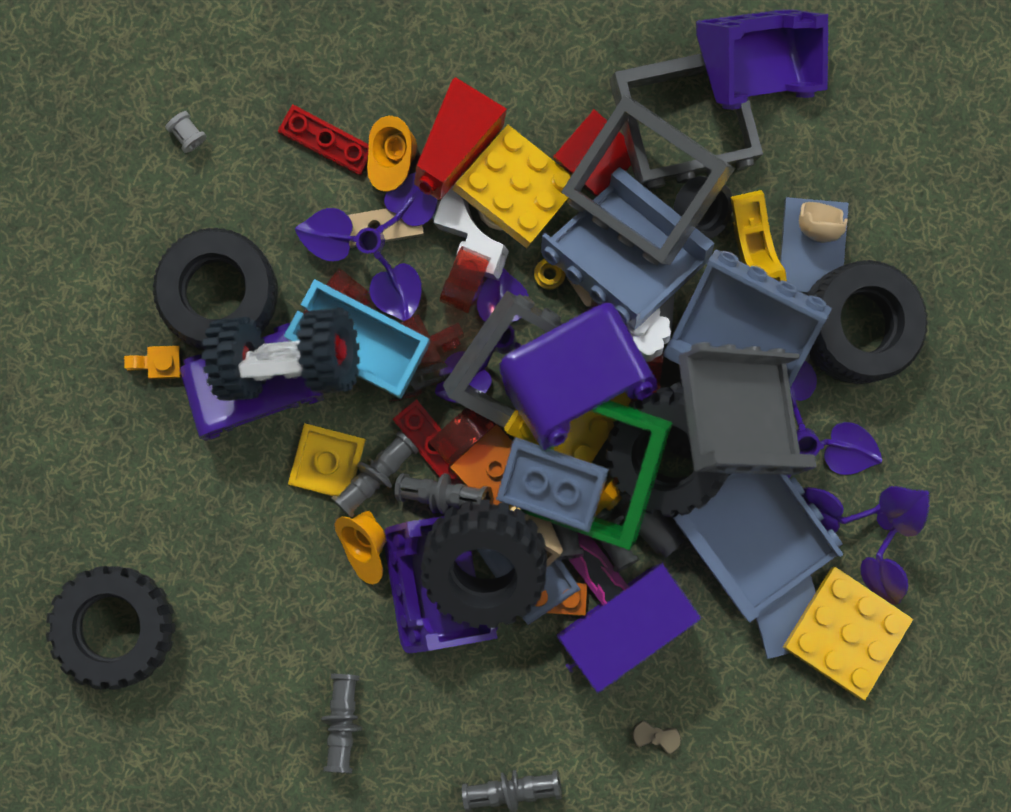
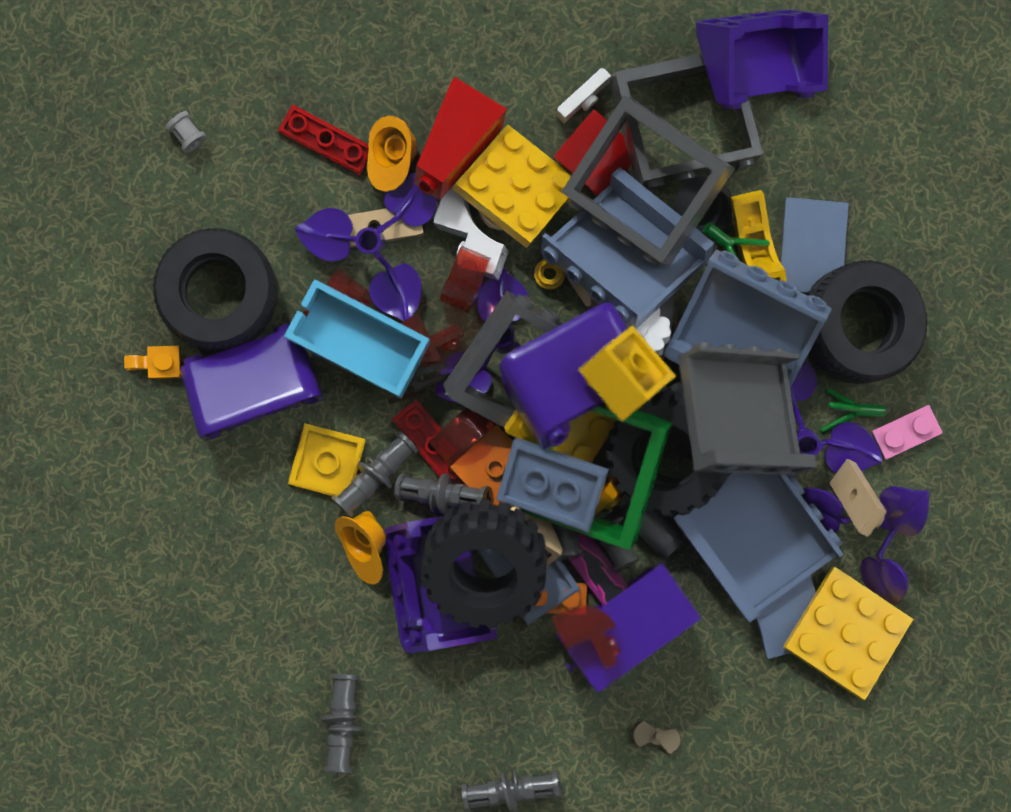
black tyre [46,566,175,690] -> none
black plate [202,308,360,401] -> none
tan hair [799,202,848,243] -> none
none -> clear red brick [551,606,620,669]
none -> white plate [557,68,611,124]
none -> yellow slope [579,325,675,421]
none -> green plant [703,222,770,261]
none -> green plant [820,388,886,433]
none -> tan tile [830,459,886,537]
none -> bright pink plate [871,405,943,460]

